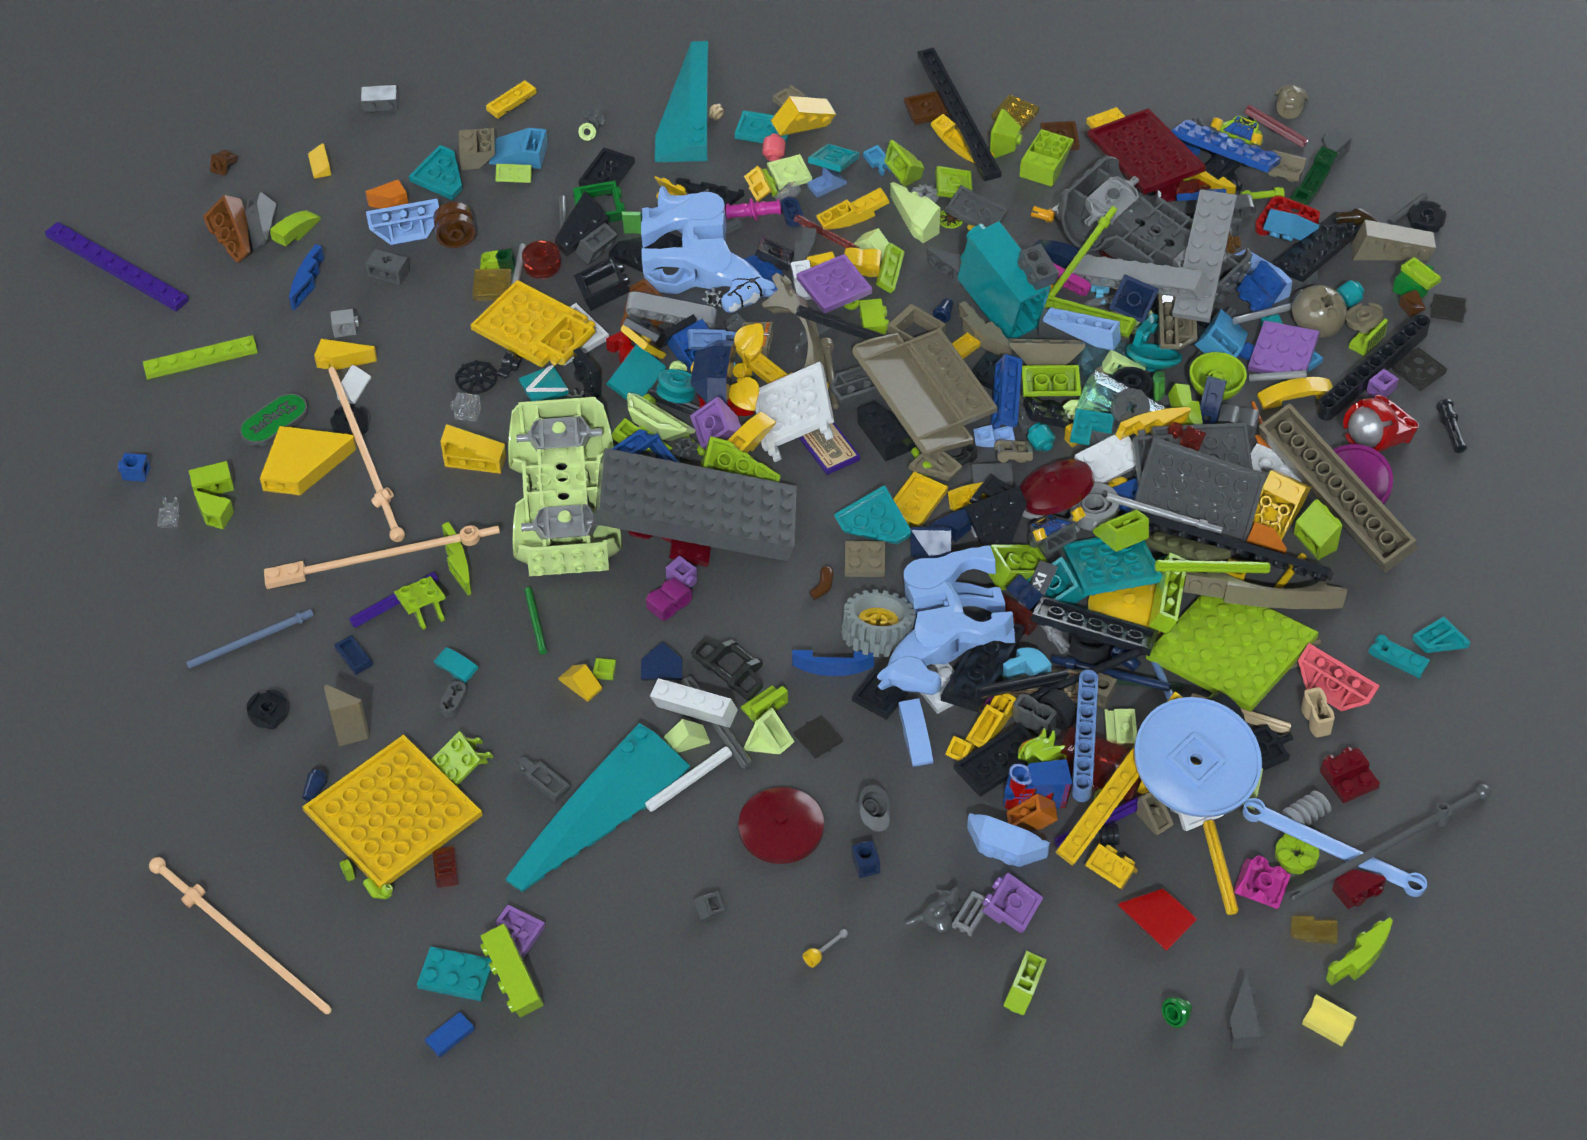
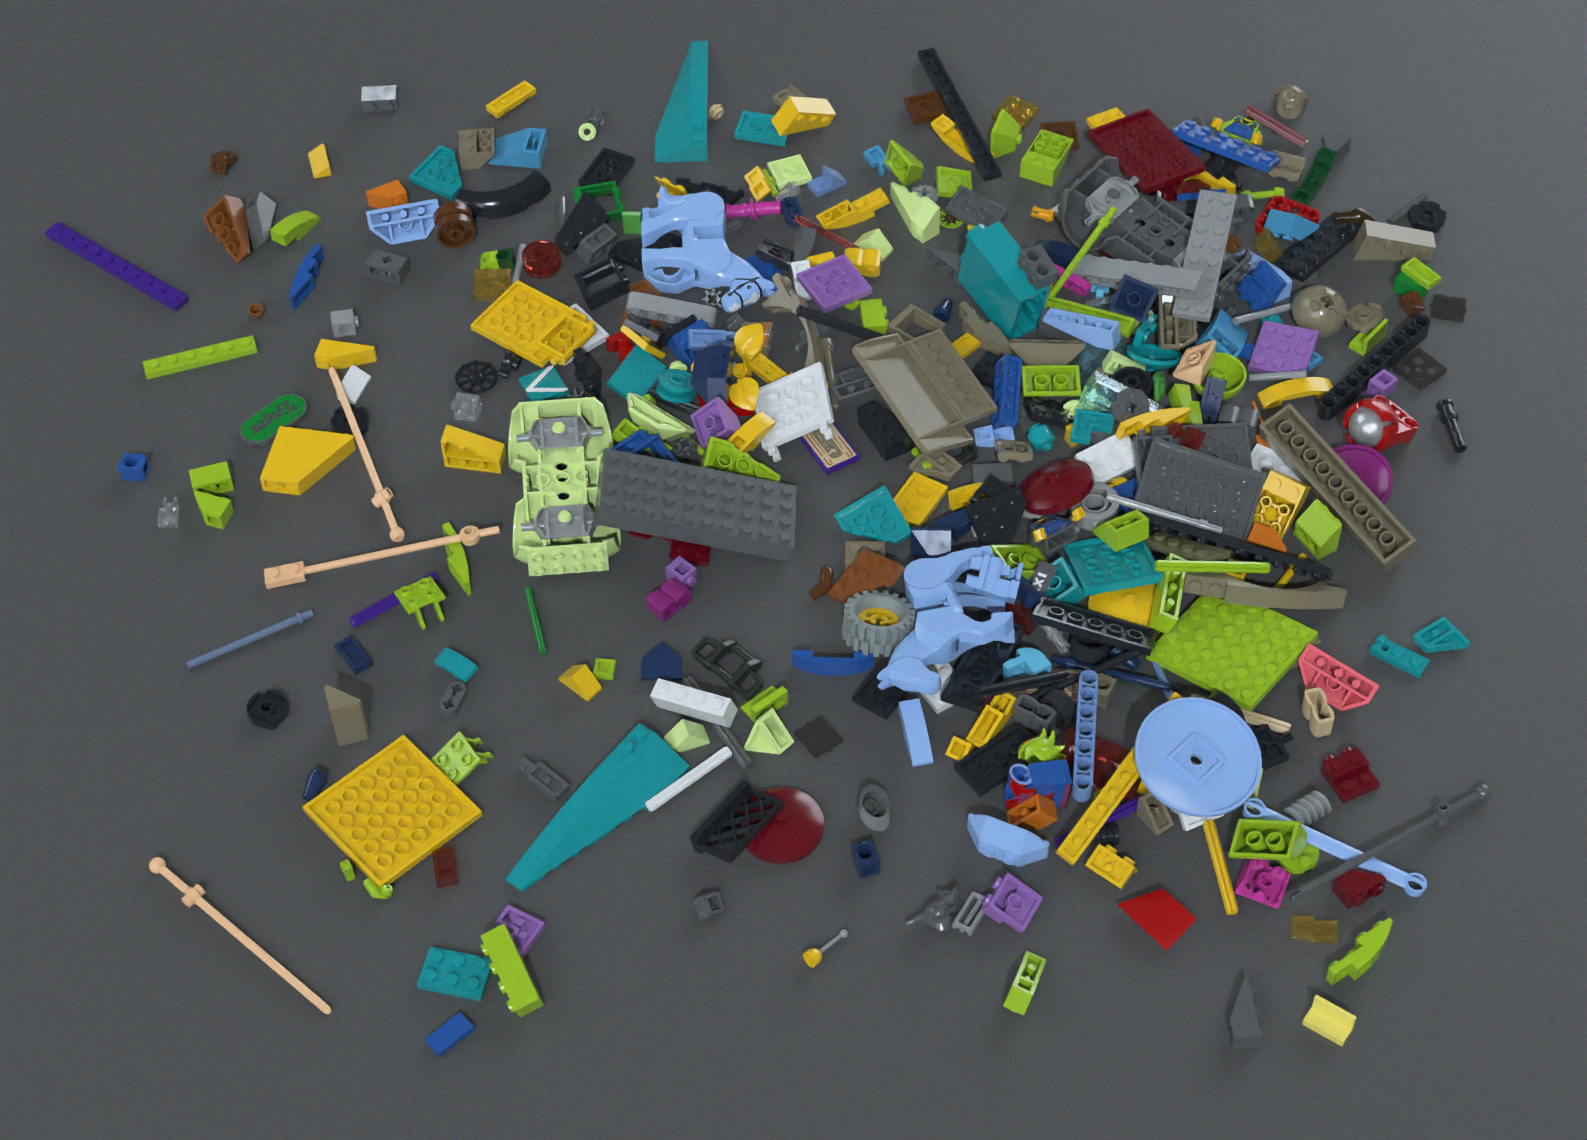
lime plate [496,164,532,183] -> none
coral head [762,134,786,161] -> none
teal tile [808,143,860,172] -> none
lime plate [876,242,905,294] -> none
yellowish green plate [1104,709,1137,748] -> none
green brick [1161,997,1192,1028] -> none
teal head [1336,280,1364,308] -> none
none -> dark orange hinge [248,303,264,319]
none -> black brick [455,170,551,219]
none -> black fence [689,780,785,864]
none -> dark orange plate [827,549,905,604]
none -> light blue hips [965,554,1024,604]
none -> light nougat slope [1173,340,1217,386]
none -> lime slope [1228,819,1308,861]
none -> clear yellow slope [1255,227,1282,264]

